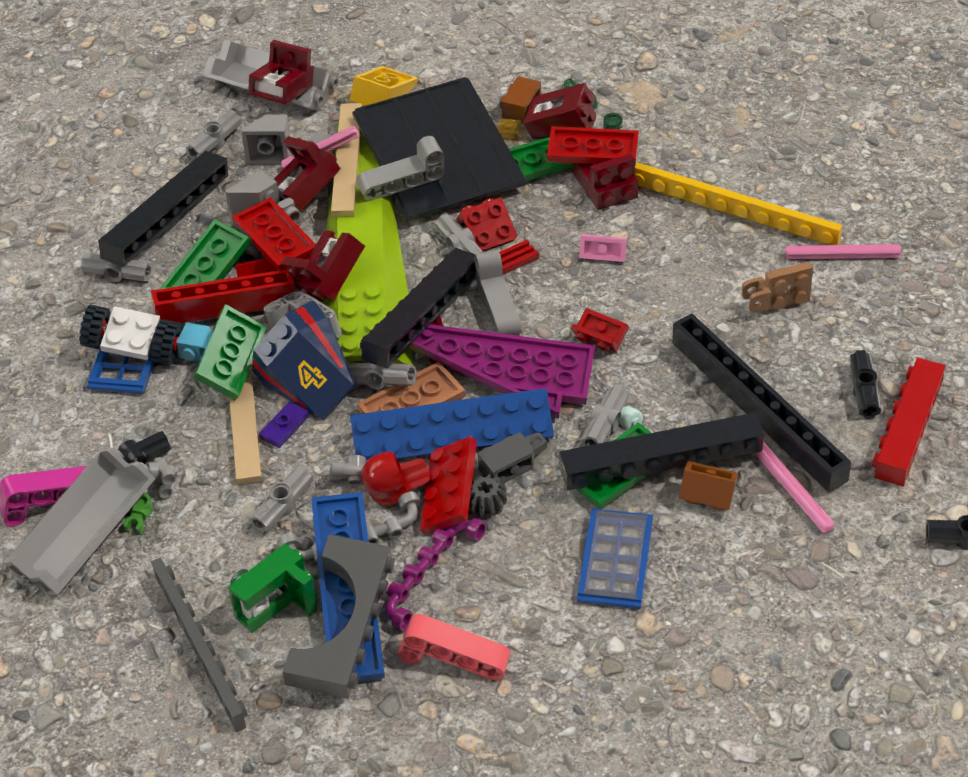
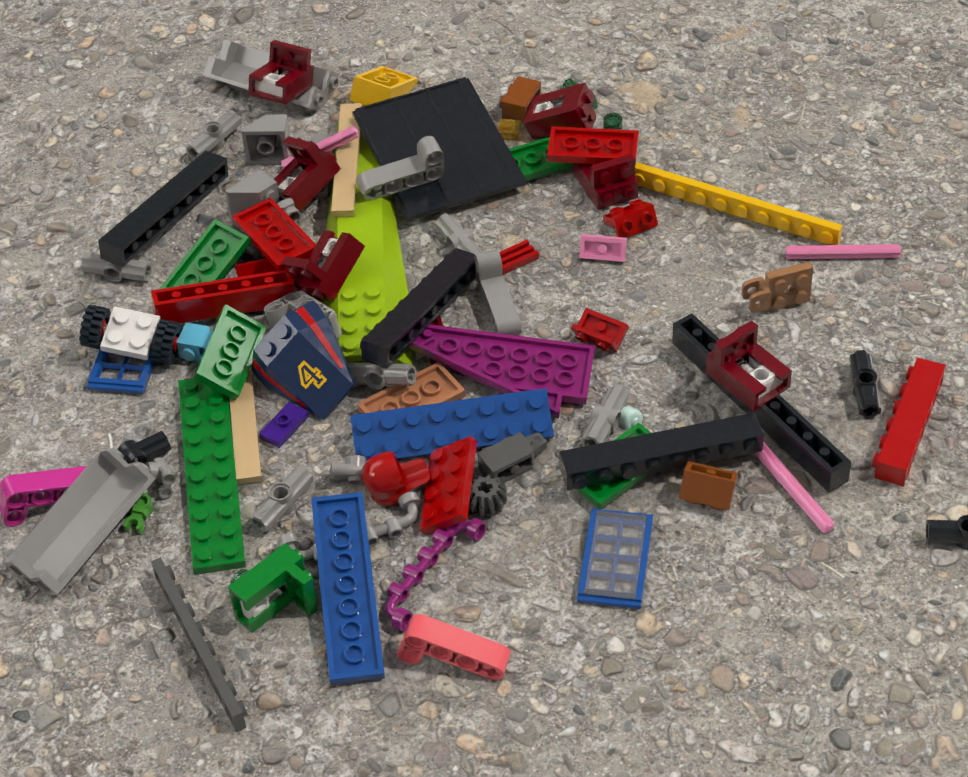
dark grey arch [283,534,395,699] -> none
red bracket [456,197,517,251] -> none
none -> green plate [178,378,246,575]
none -> red bracket [603,199,658,238]
none -> dark red brick [706,320,792,411]

